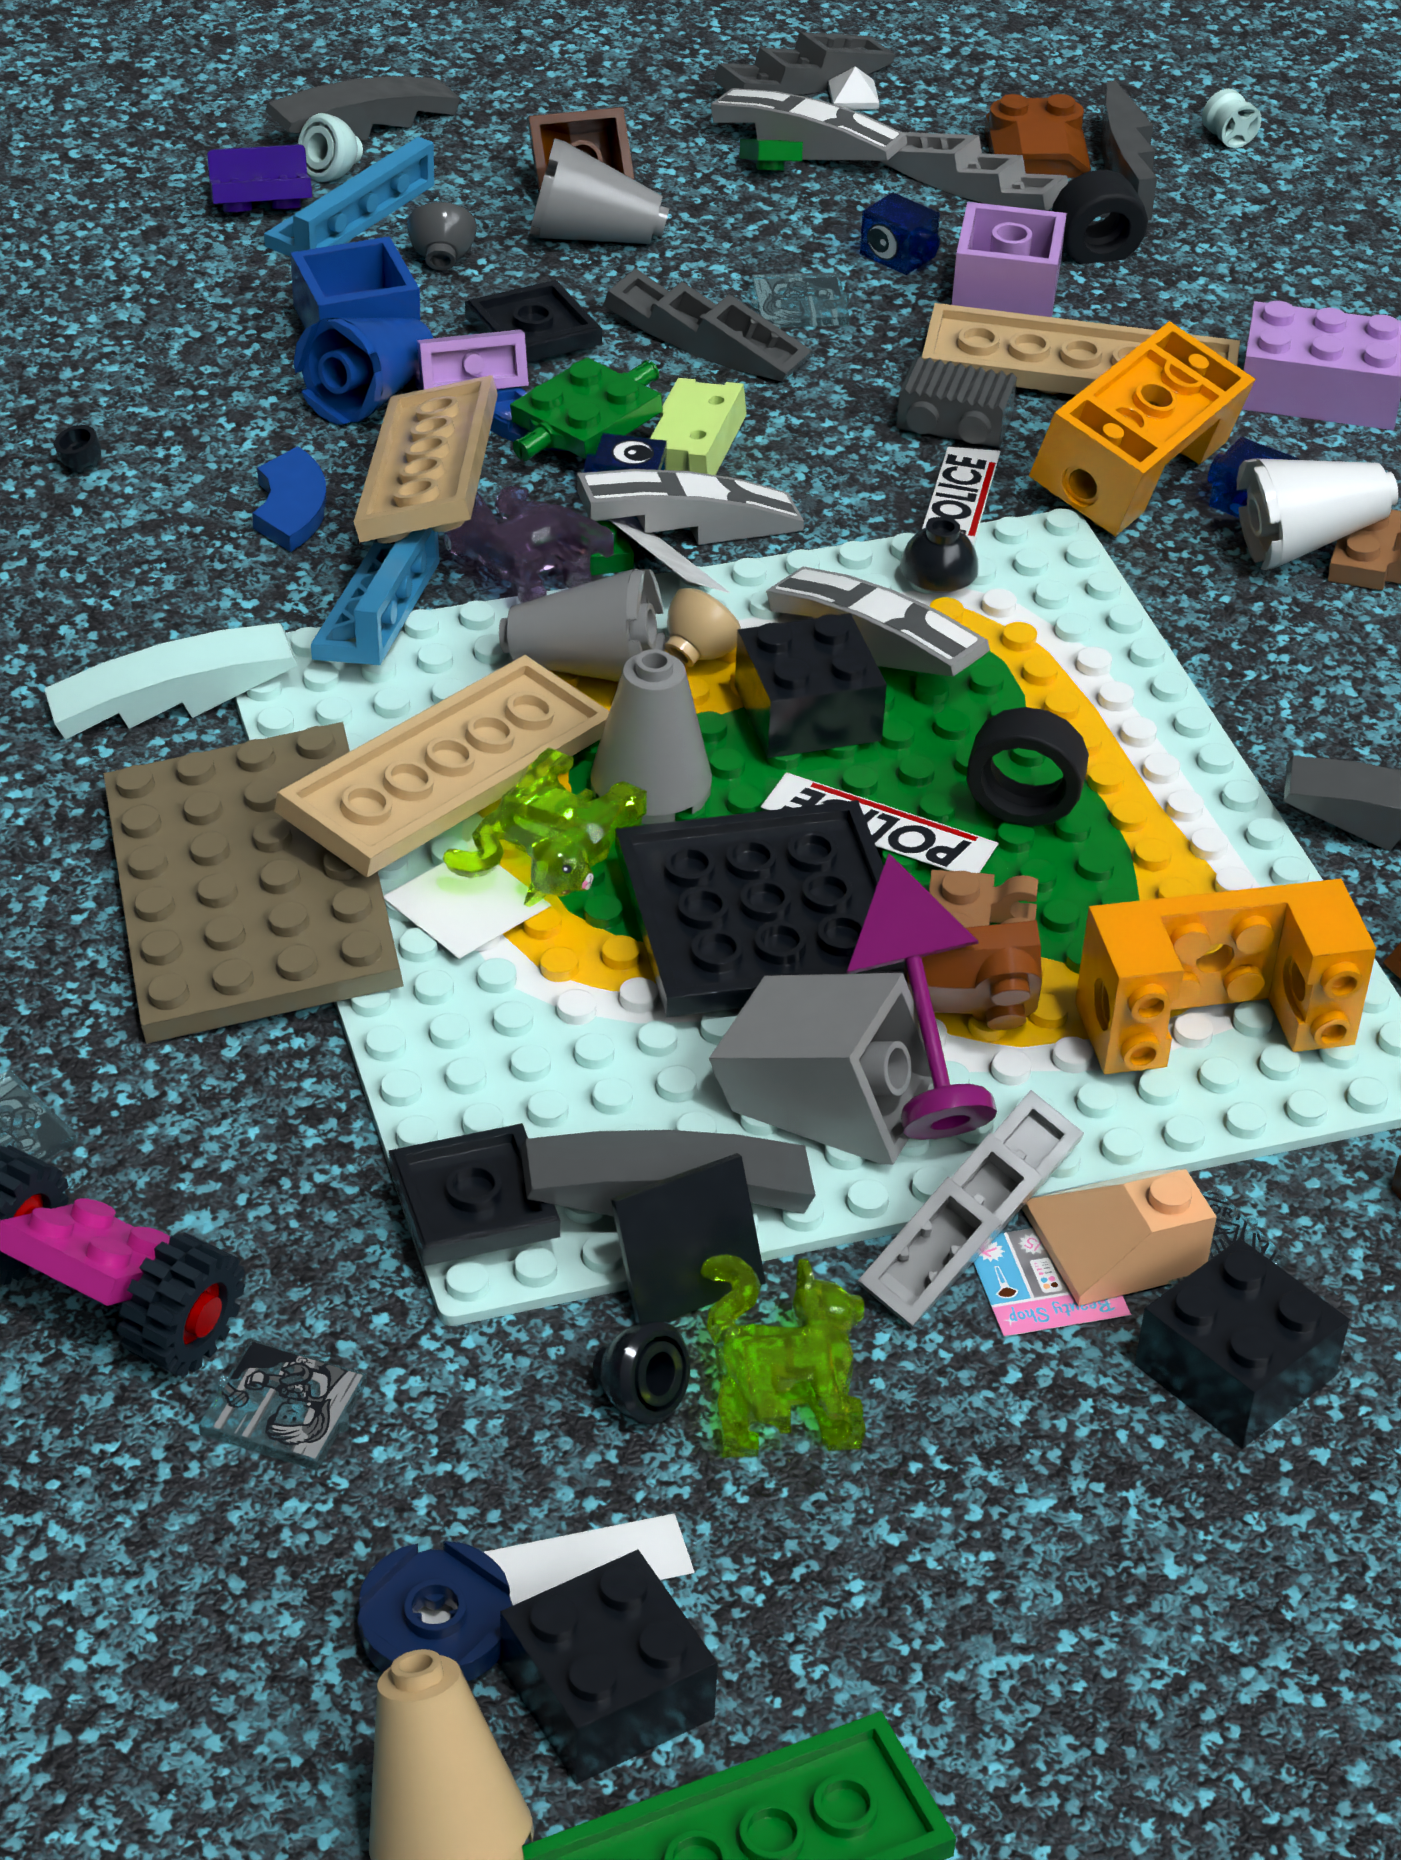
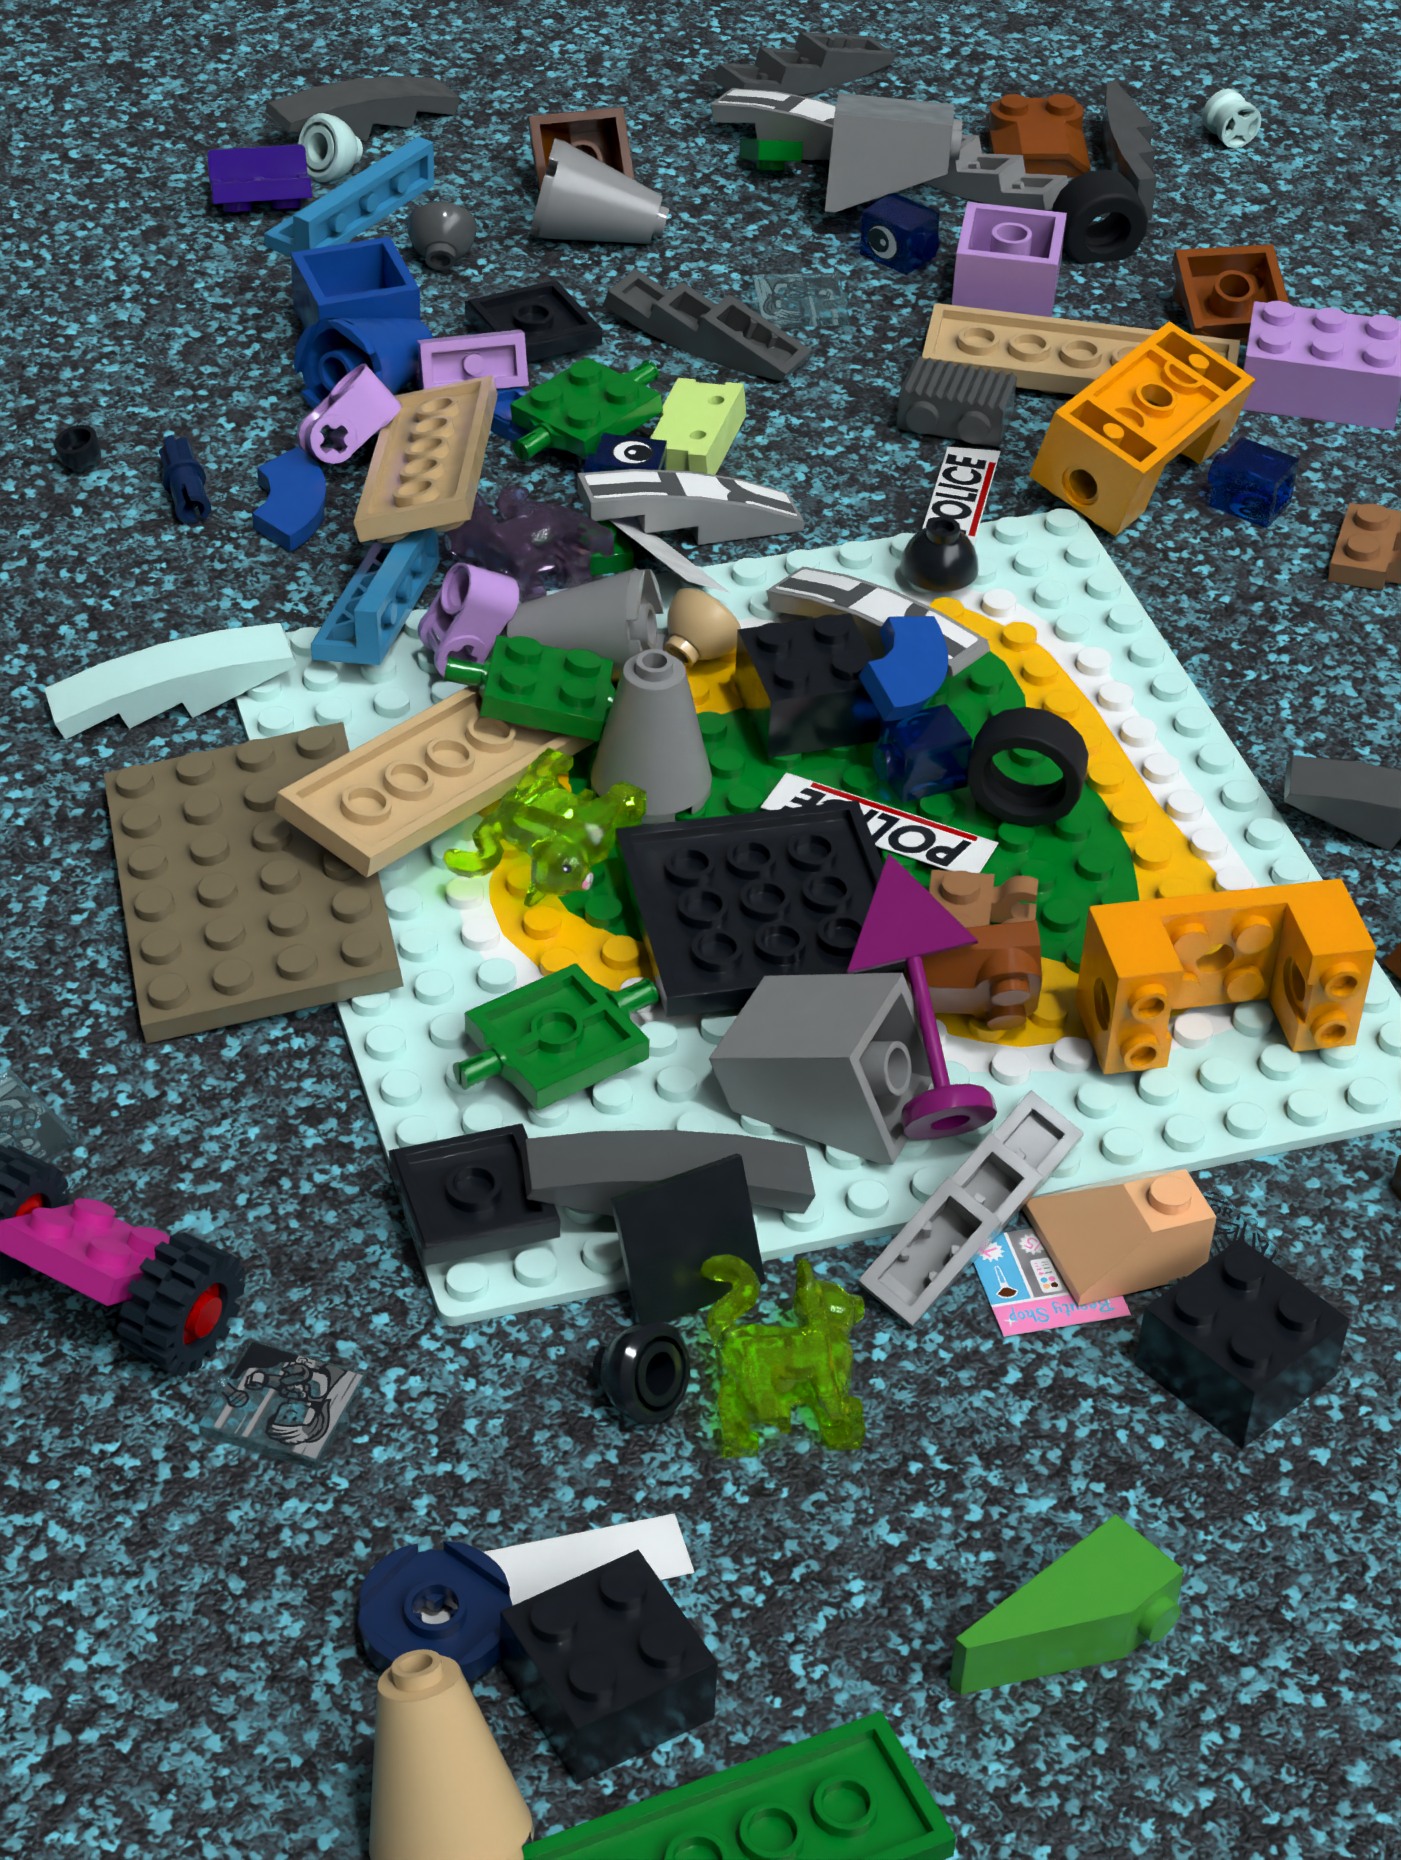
white sticker [383,846,551,959] -> none
white slope [828,66,879,110] -> none
white cone [1237,458,1398,570] -> none
none -> dark blue axle [159,435,211,524]
none -> lavender piece [297,364,402,464]
none -> lavender piece [418,563,519,677]
none -> green plate [443,635,615,742]
none -> green plate [453,963,658,1110]
none -> light grey slope [825,93,963,213]
none -> blue tile [858,616,948,721]
none -> clear blue brick [873,704,973,803]
none -> bright green slope [949,1514,1184,1695]
none -> dark orange slope [1172,244,1289,345]

